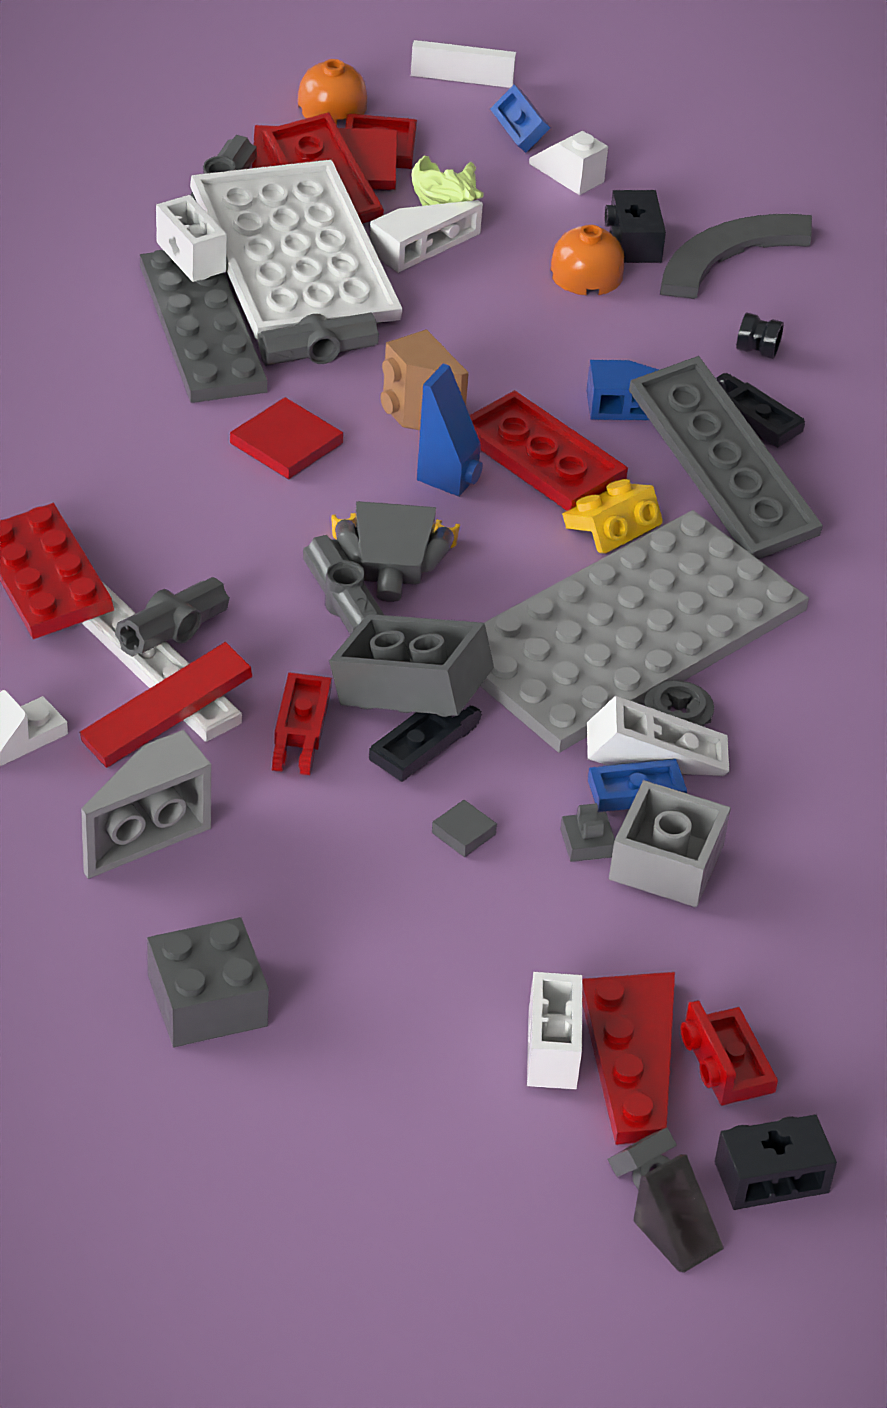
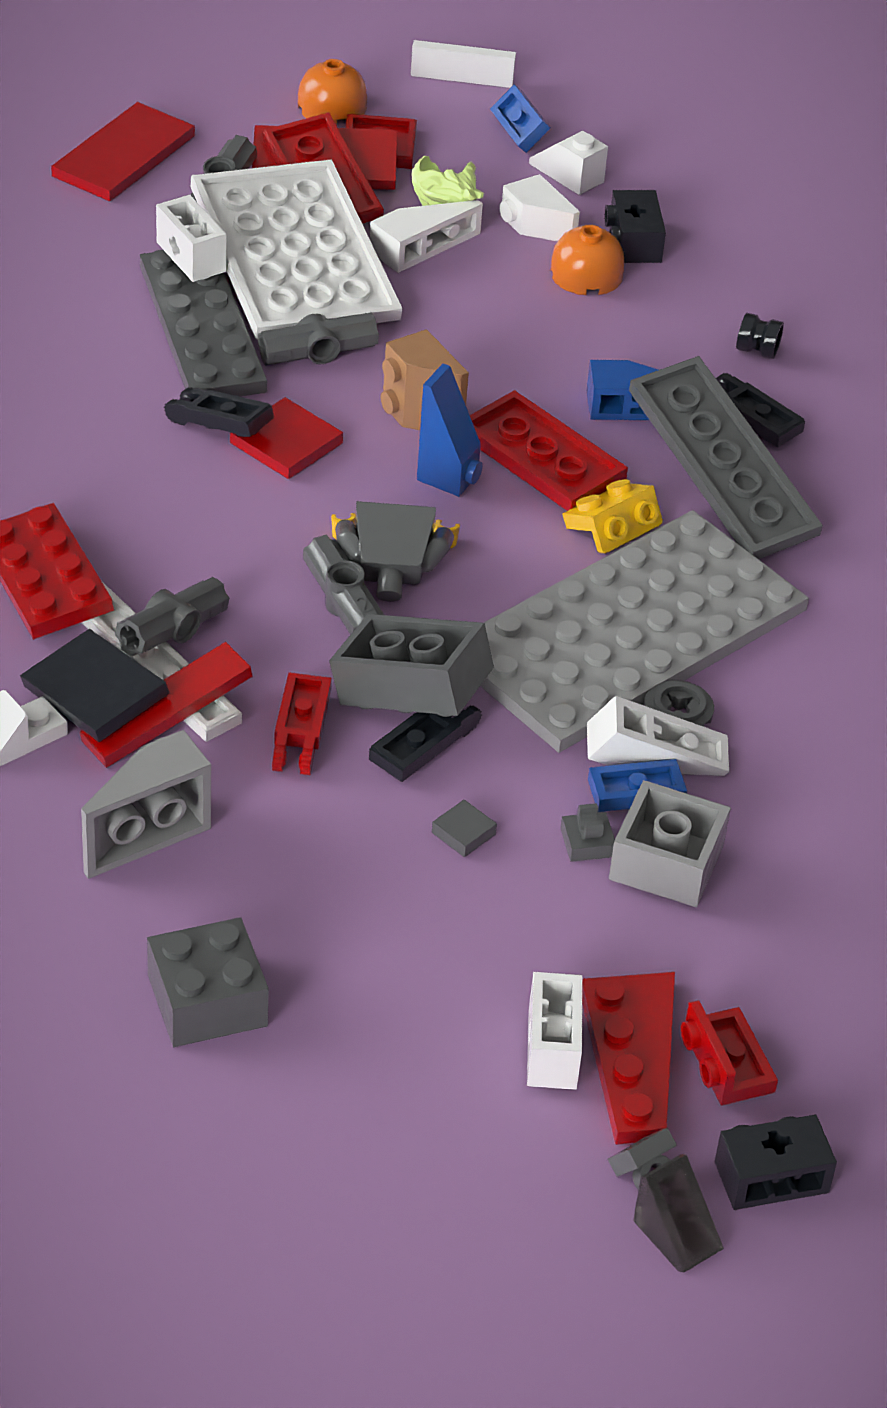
dark grey tile [660,214,812,299] -> none
none -> black tile [20,628,170,742]
none -> red tile [51,102,195,201]
none -> black hinge [164,387,274,437]
none -> white slope [500,174,580,241]

